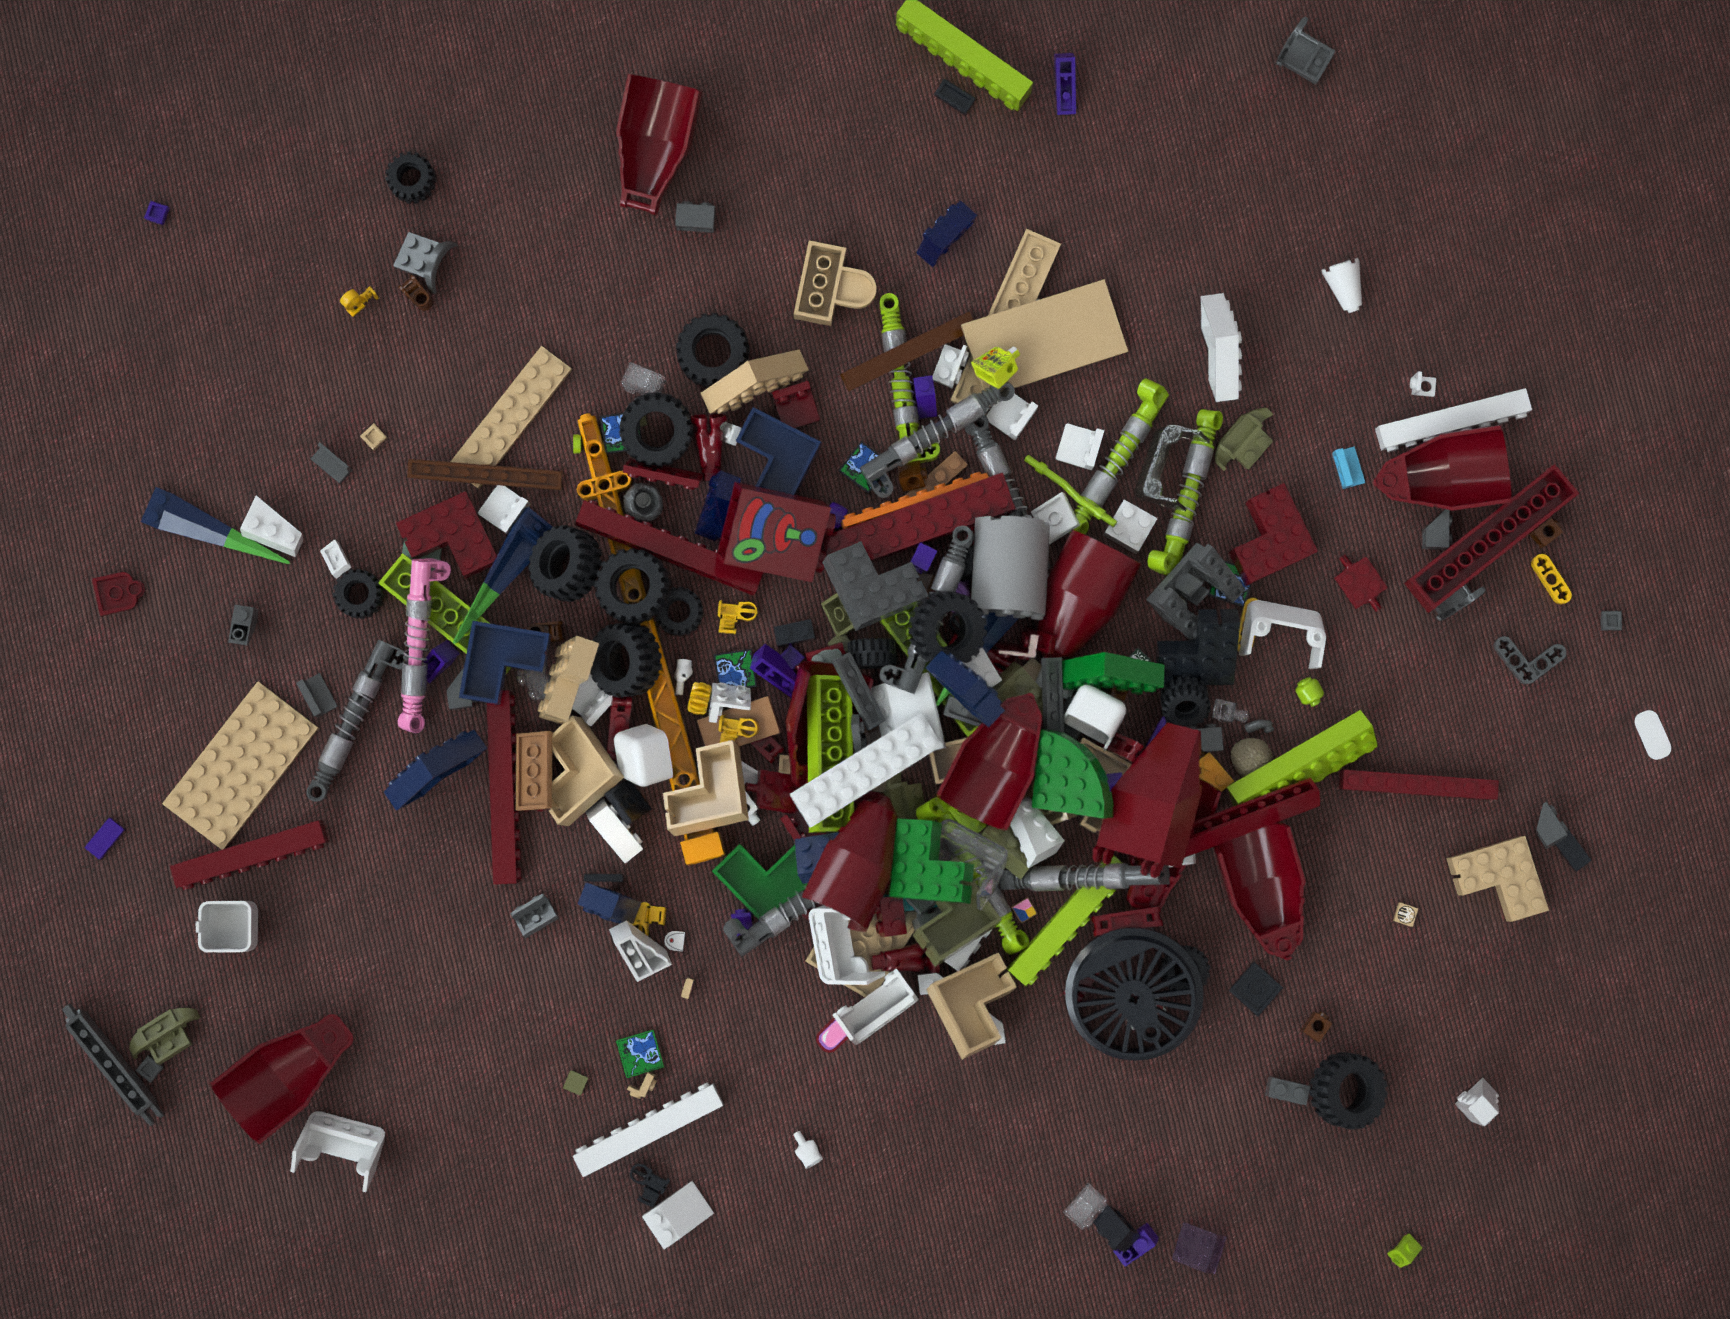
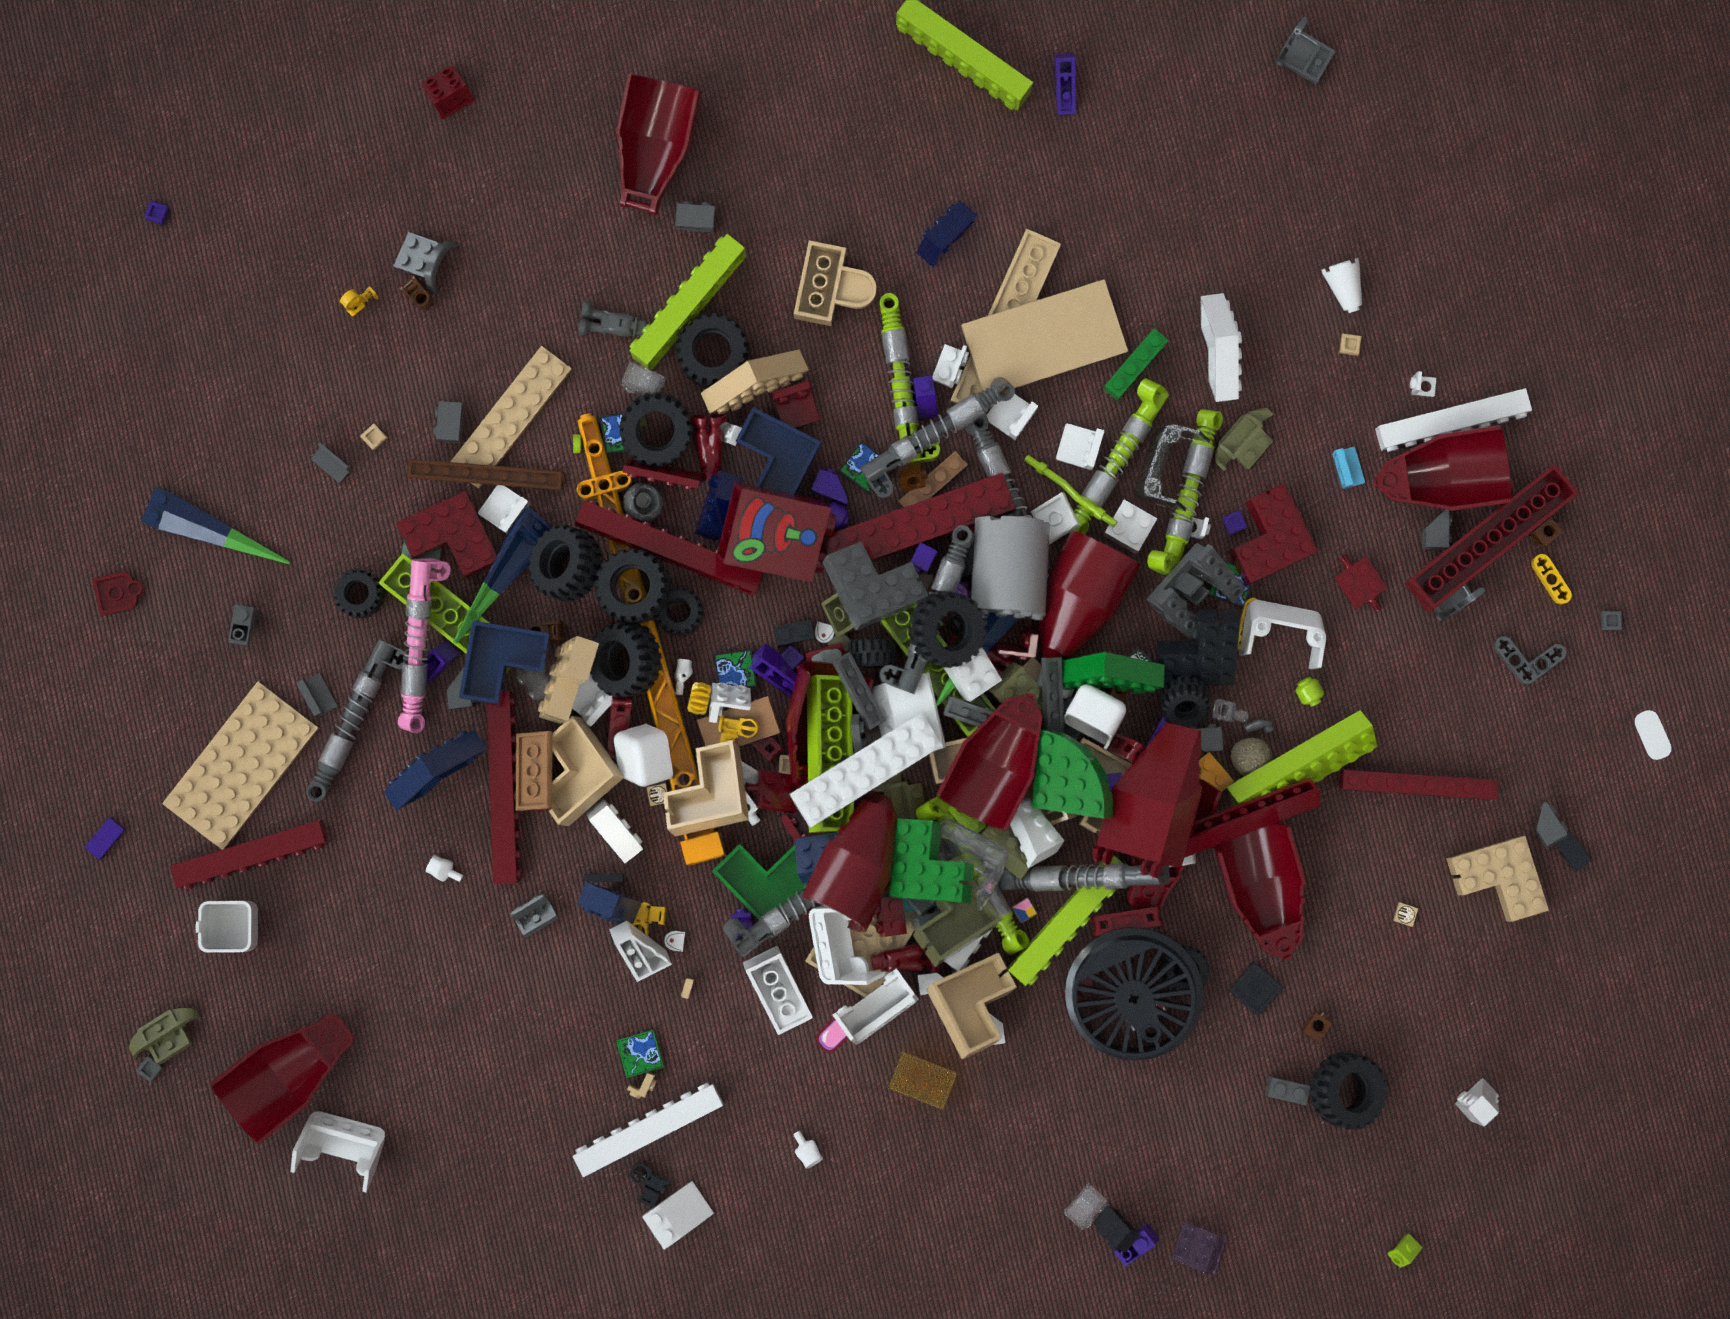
dark grey hinge [62,1004,164,1126] -> none
white wedge [240,496,303,557] -> none
white plate [320,540,351,579] -> none
black tyre [385,152,436,204] -> none
olive tile [563,1070,589,1096] -> none
black tile [604,780,652,825] -> none
yellow piece [718,600,758,634] -> none
reddish brown tile [840,312,974,392] -> none
orange plate [841,472,988,529] -> none
dark blue piece [926,651,1005,727] -> none
black tile [934,79,976,116] -> none
neon yellow torso [971,346,1020,389] -> none
dark red tile [1036,630,1056,654] -> none
none -> dark red bracket [421,65,475,119]
none -> white piece [425,854,463,882]
none -> dark grey brick [433,401,465,443]
none -> dark grey piece [578,300,646,337]
none -> lime brick [629,234,746,372]
none -> tile [647,783,668,806]
none -> white slope [743,945,813,1035]
none -> dark purple slope [811,468,848,507]
none -> white tile [815,622,835,643]
none -> clear yellow brick [888,1050,957,1110]
none -> green brick [1103,328,1169,401]
none -> white bracket [1190,517,1211,540]
none -> dark purple tile [1221,510,1247,536]
none -> tan tile [1339,334,1361,356]

